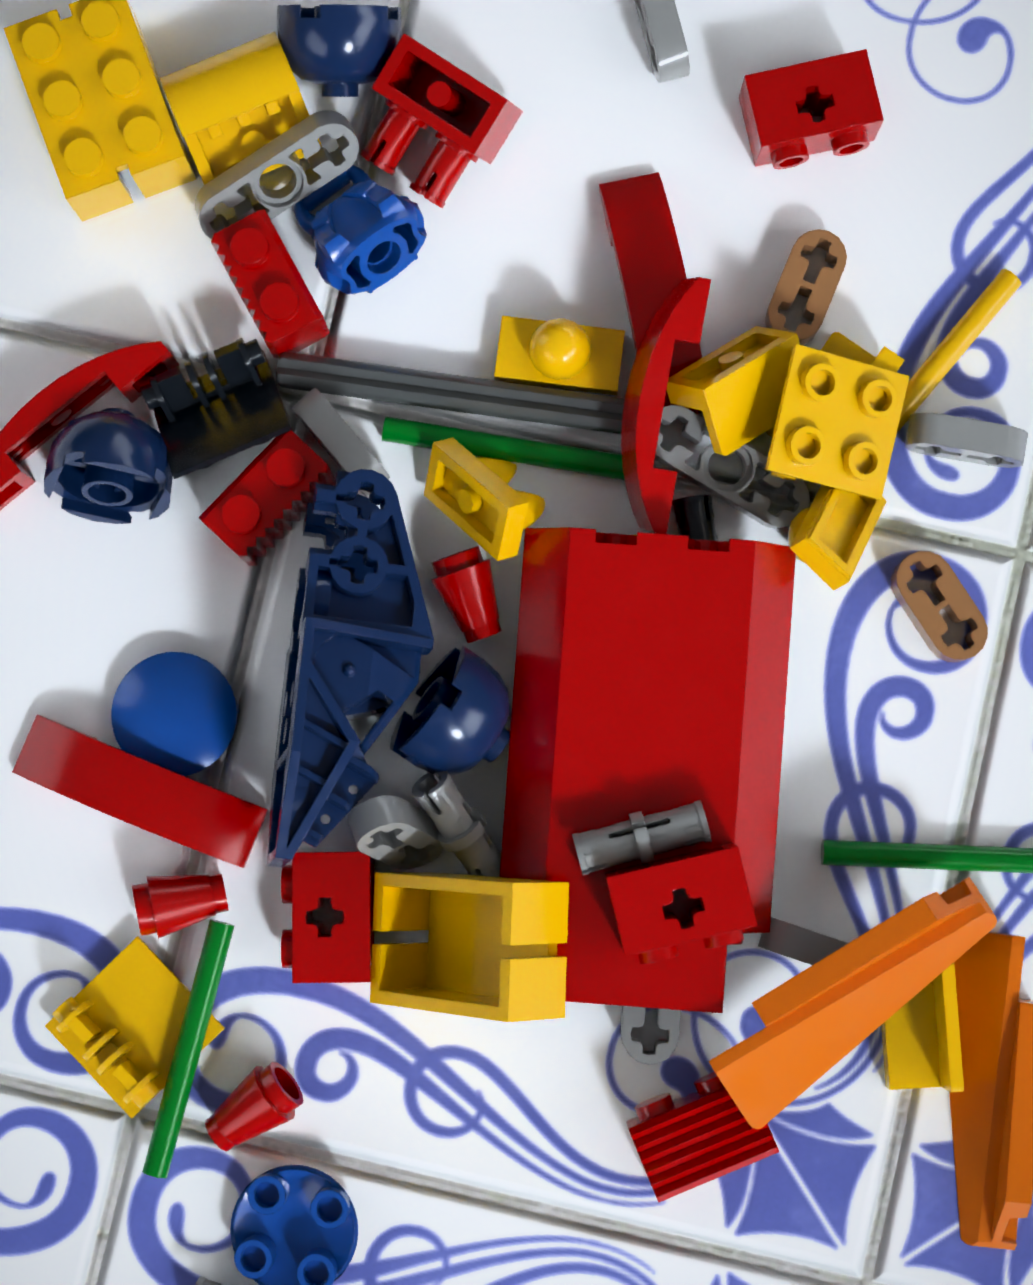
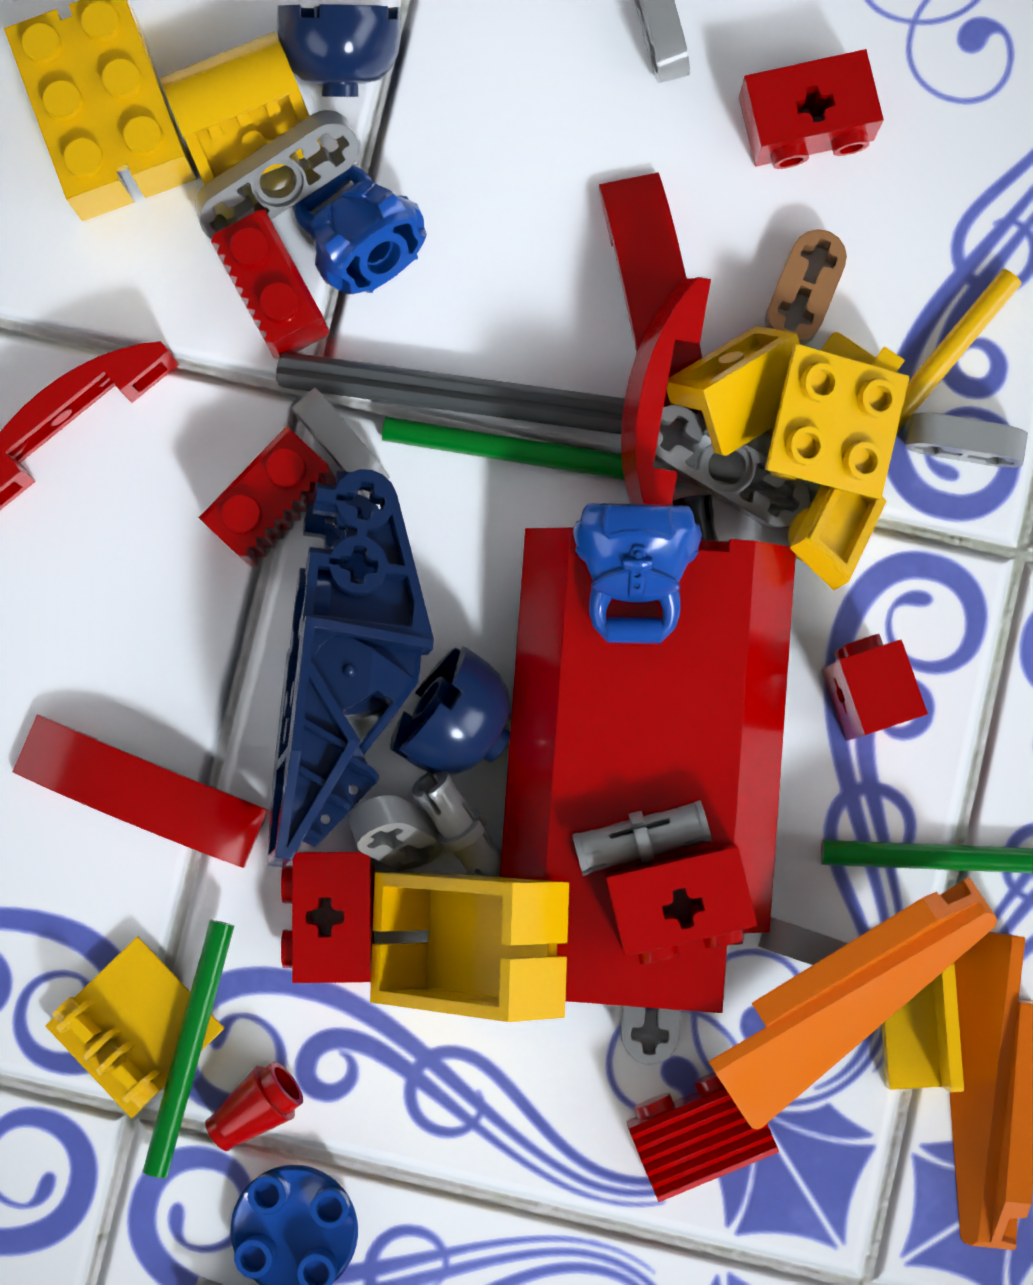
dark blue cylinder [44,408,173,524] -> none
blue dish [111,652,239,777] -> none
red cone [132,874,229,939] -> none
black hinge [140,338,292,479] -> none
red brick [359,33,523,209] -> none
yellow tile [424,437,545,561] -> none
red cone [431,546,502,643] -> none
yellow tile [494,316,625,396] -> none
medium nougat beam [891,551,988,662] -> none
none -> blue piece [573,503,702,644]
none -> red brick [821,633,928,741]

